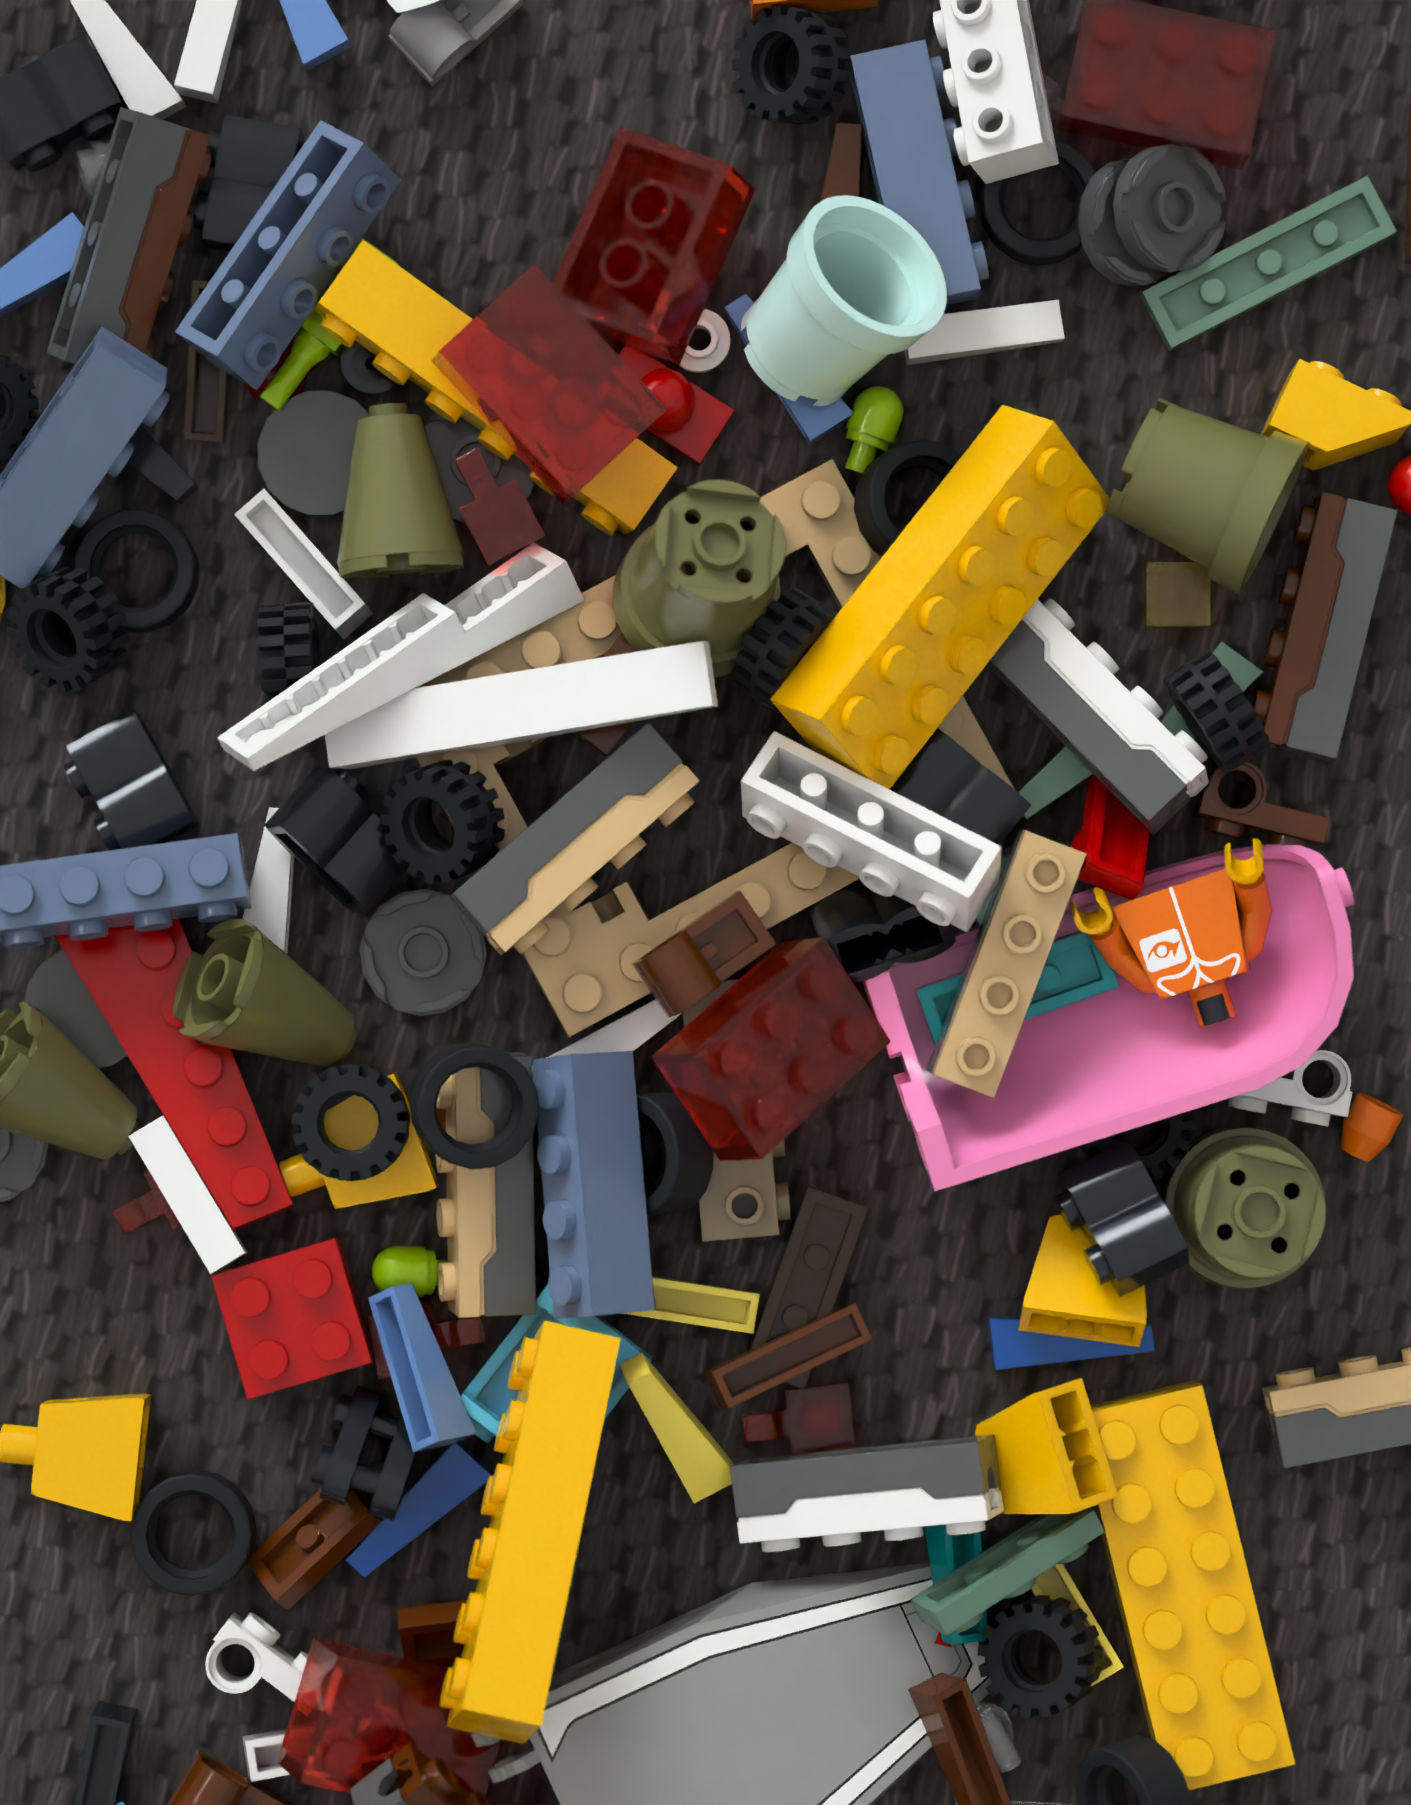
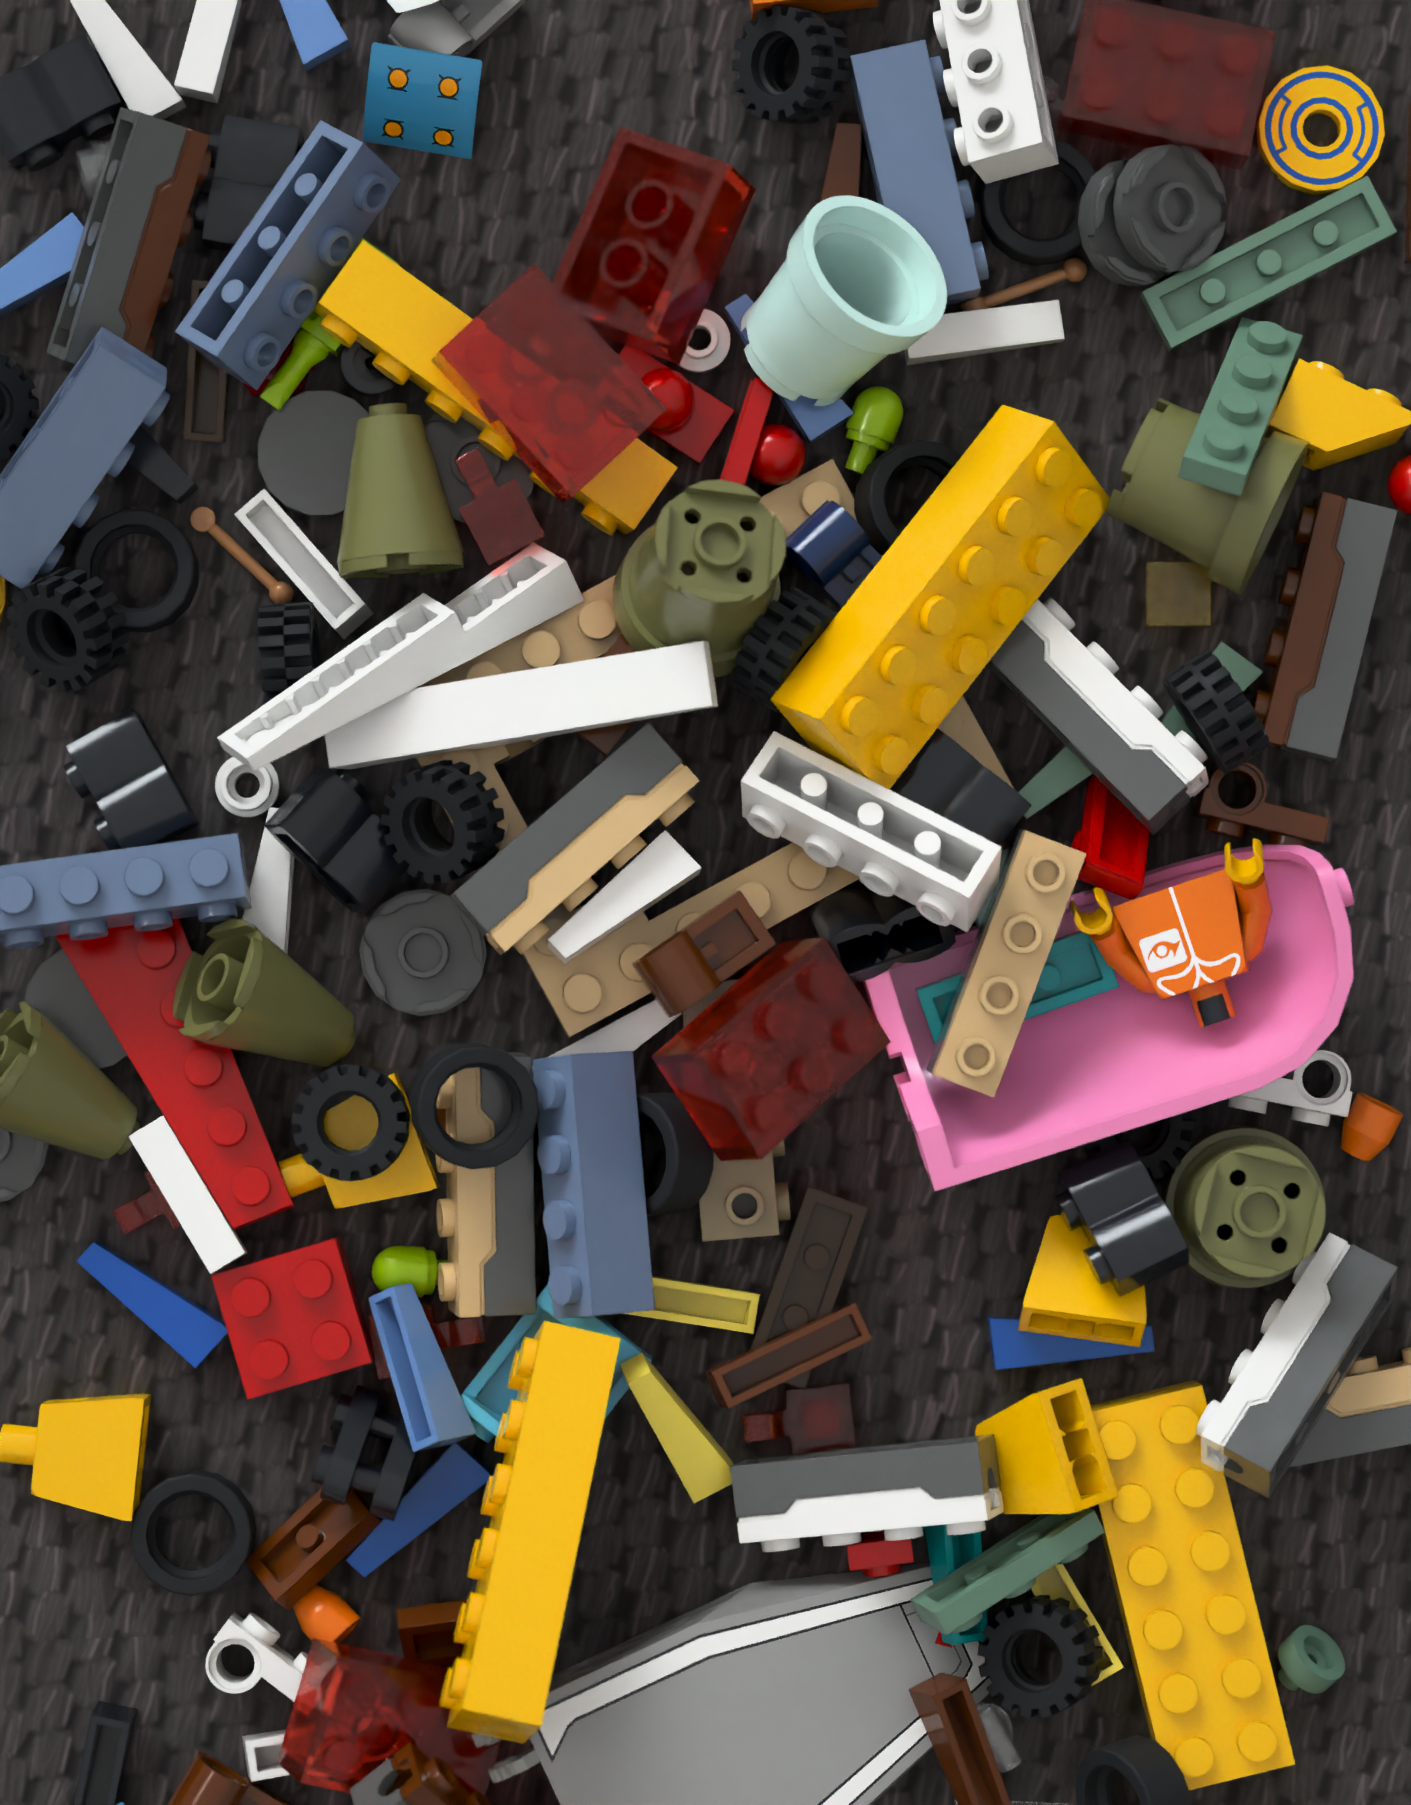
none -> blue piece [77,1241,228,1368]
none -> medium nougat hinge [190,507,294,604]
none -> white plate [215,757,280,817]
none -> orange hose [293,1584,362,1655]
none -> dark azure sticker [363,42,482,159]
none -> white piece [547,830,702,964]
none -> red tile [720,377,807,486]
none -> dark blue plate [785,500,882,611]
none -> red plate [846,1530,914,1577]
none -> medium nougat hinge [960,257,1087,312]
none -> sand green plate [1178,317,1303,496]
none -> dark grey piece [1196,1232,1398,1499]
none -> yellow tile [1256,65,1385,195]
none -> sand green tile [1278,1625,1345,1694]

